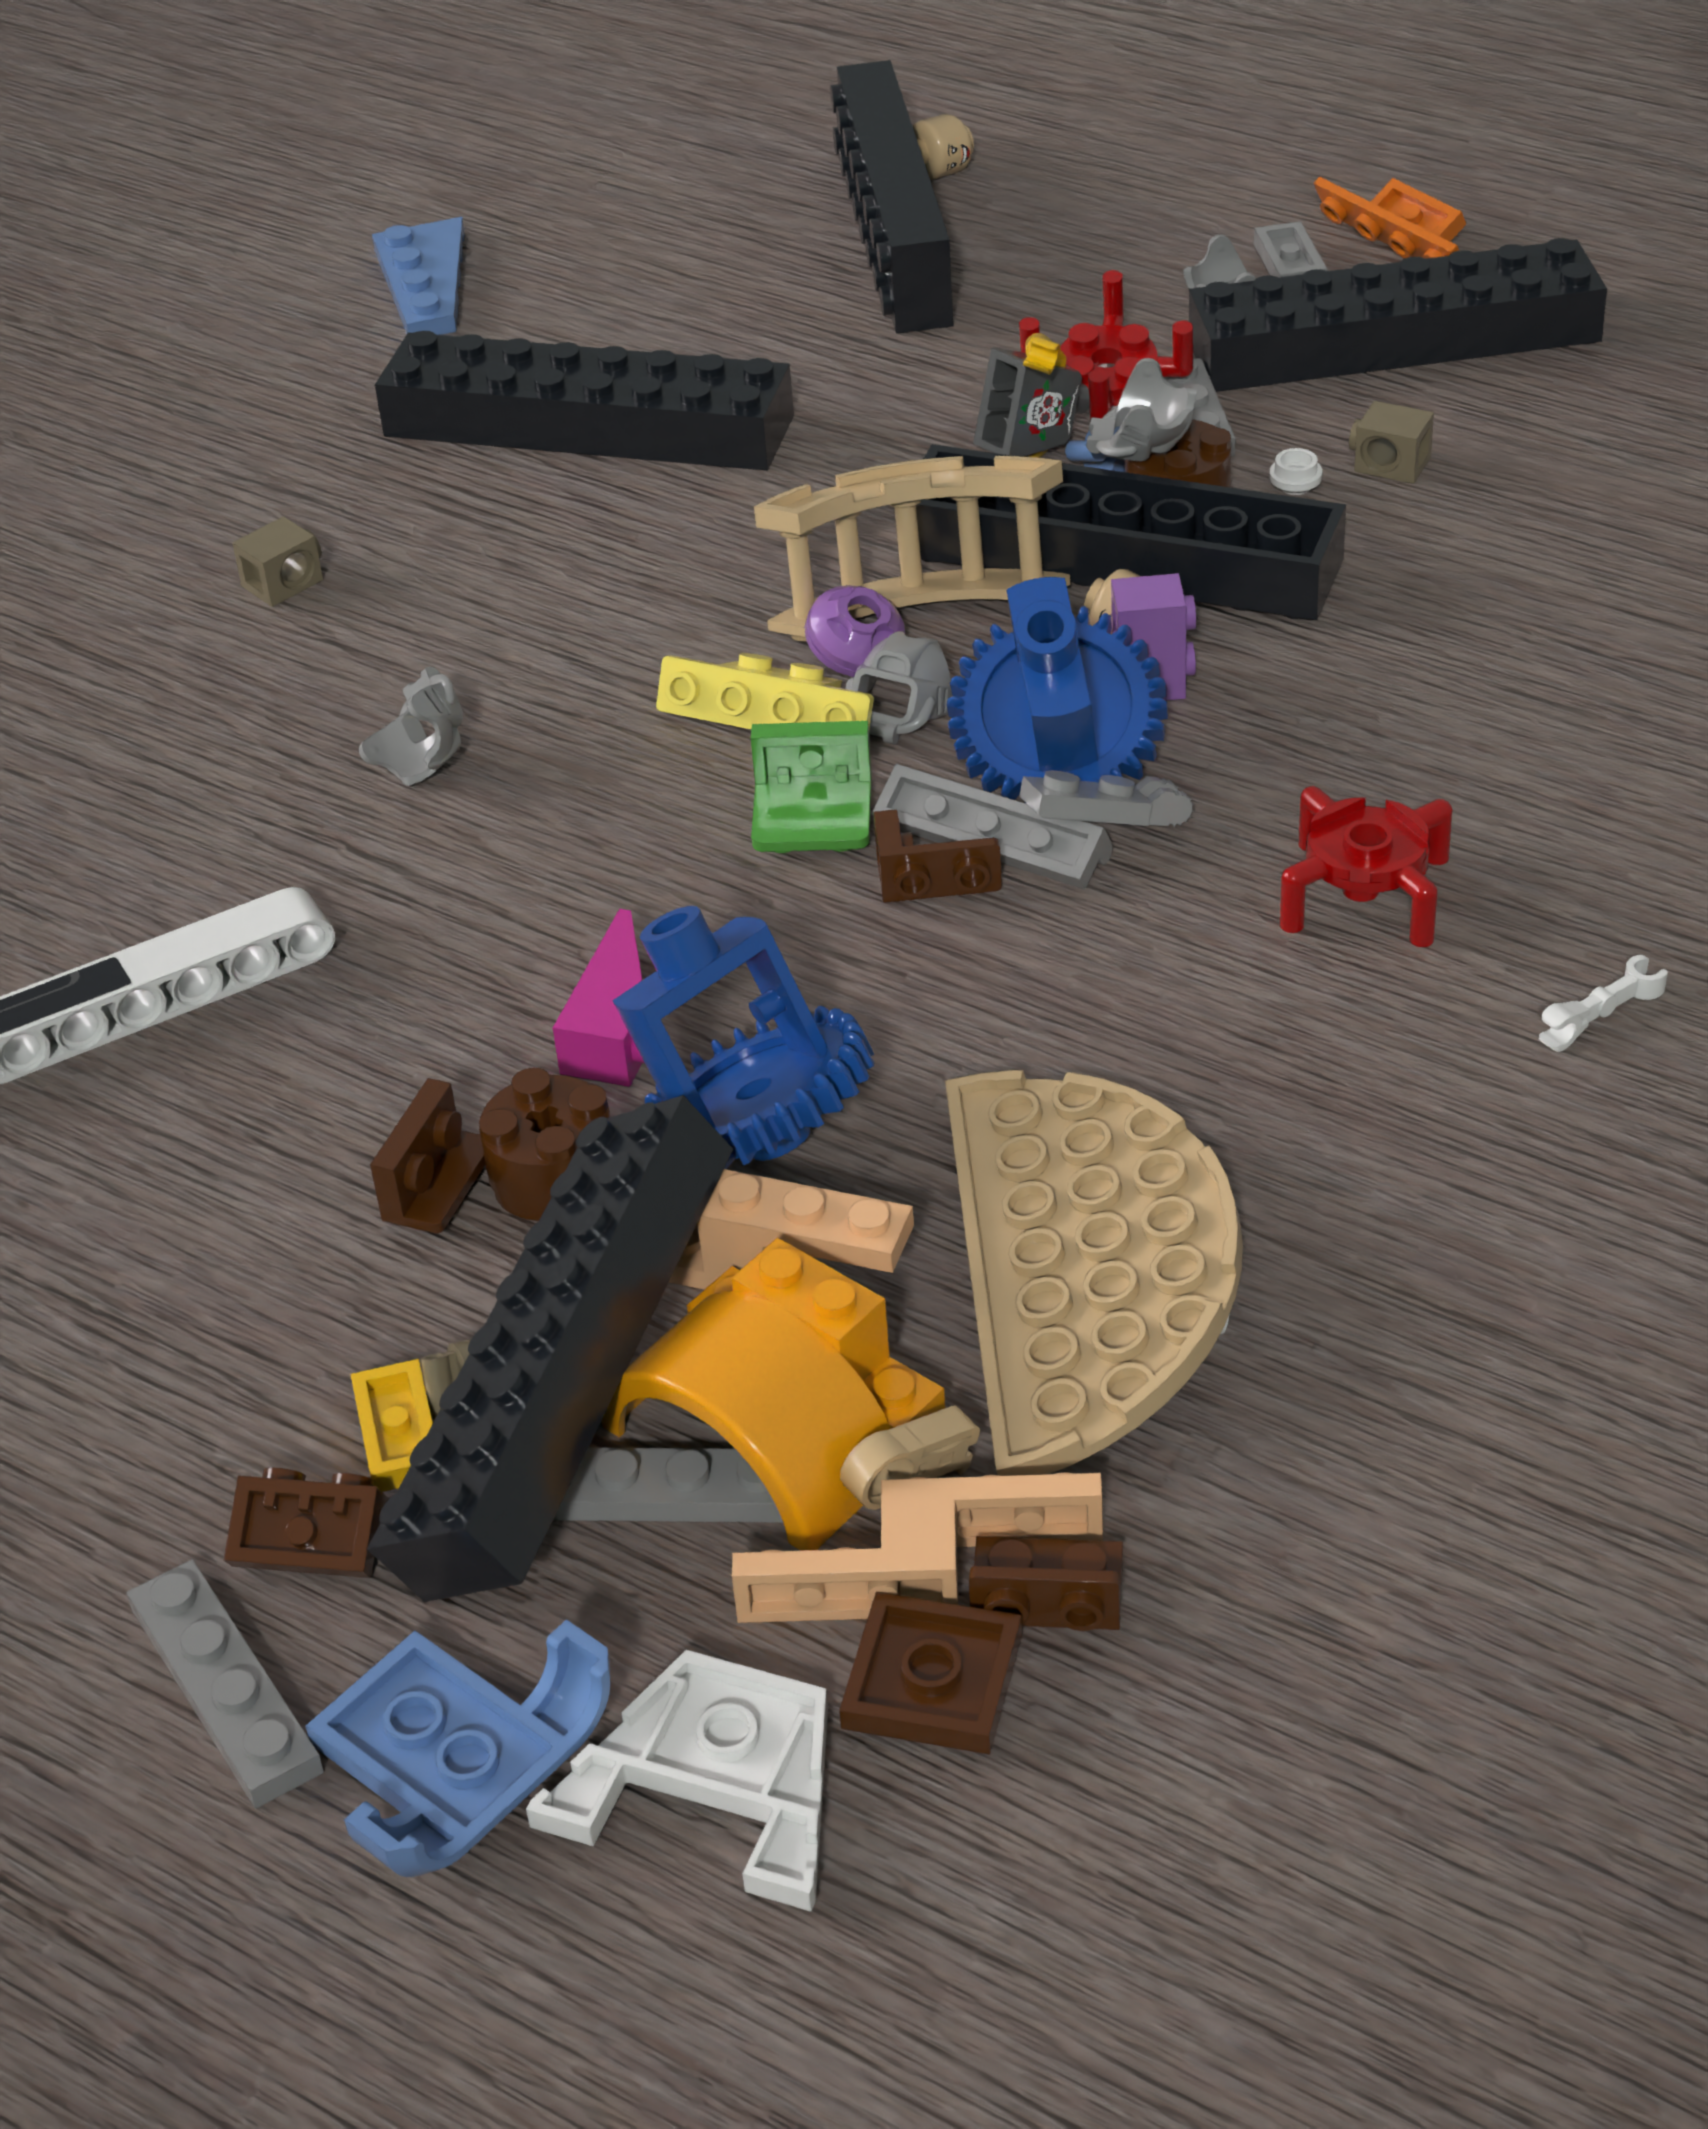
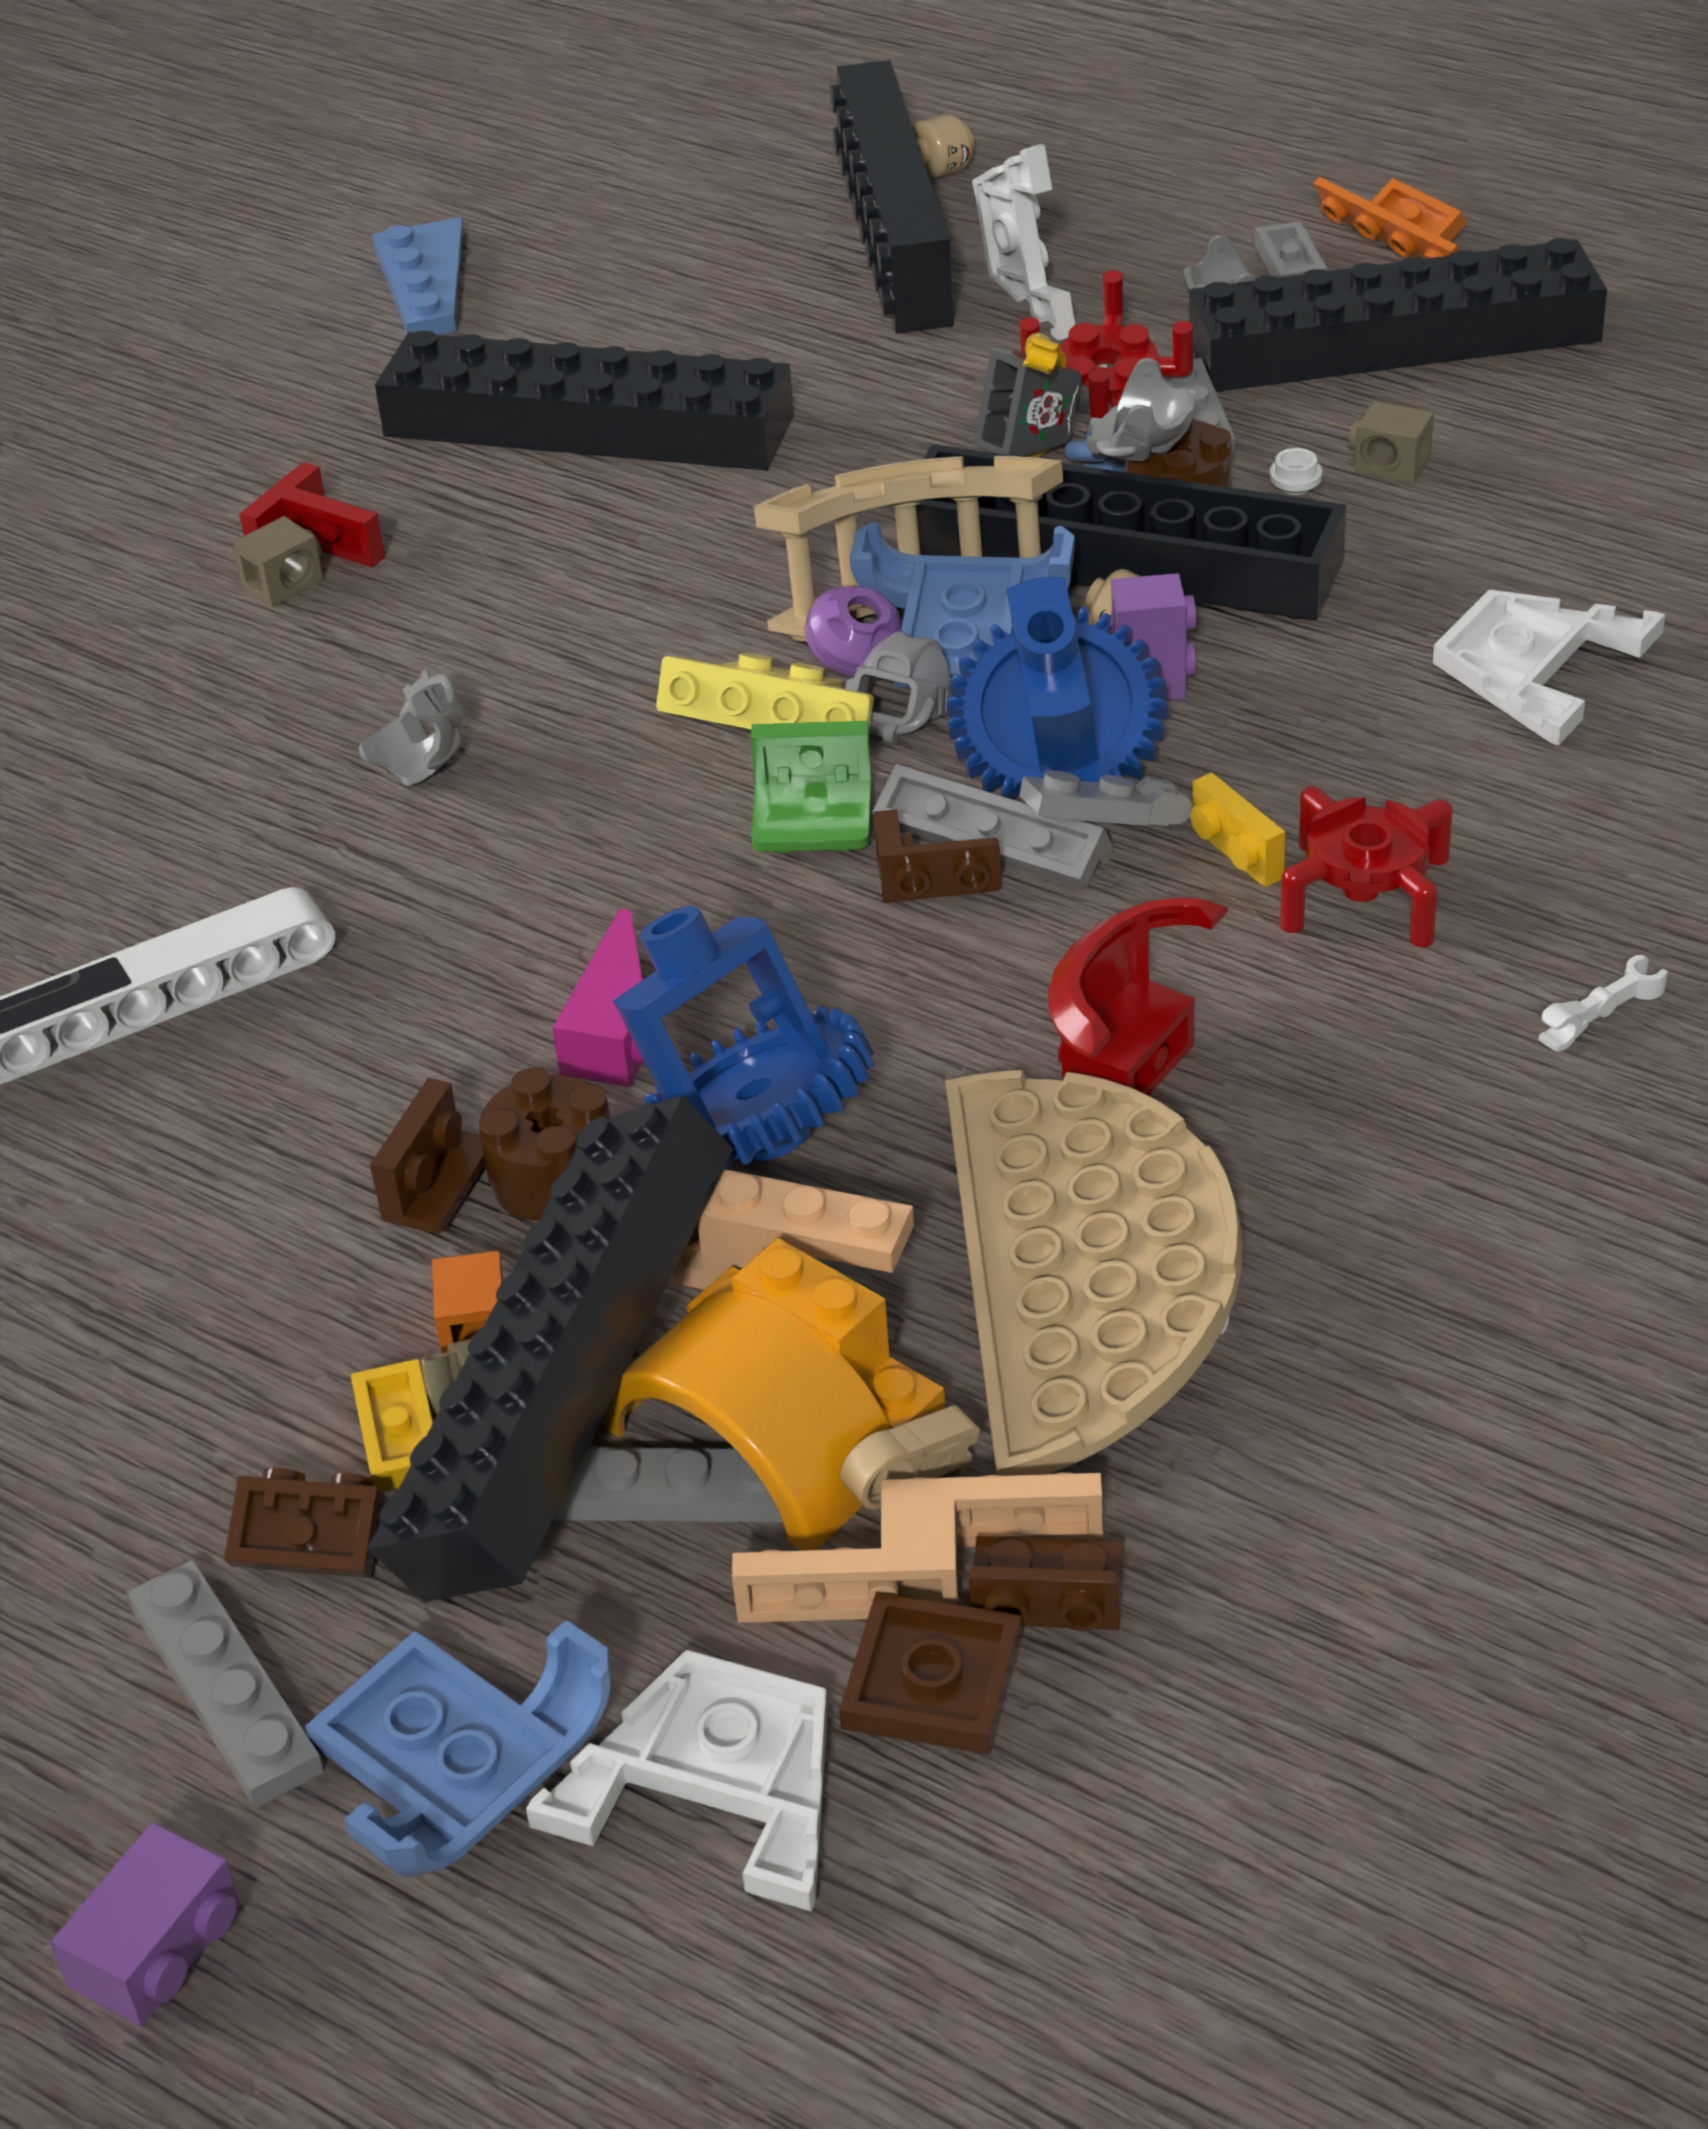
none -> medium lavender brick [50,1822,240,2027]
none -> red bracket [239,462,385,568]
none -> orange brick [431,1251,504,1353]
none -> medium blue piece [850,522,1075,687]
none -> white wing [972,144,1075,340]
none -> red piece [1048,897,1228,1096]
none -> yellow plate [1190,772,1285,887]
none -> white wing [1433,589,1665,746]

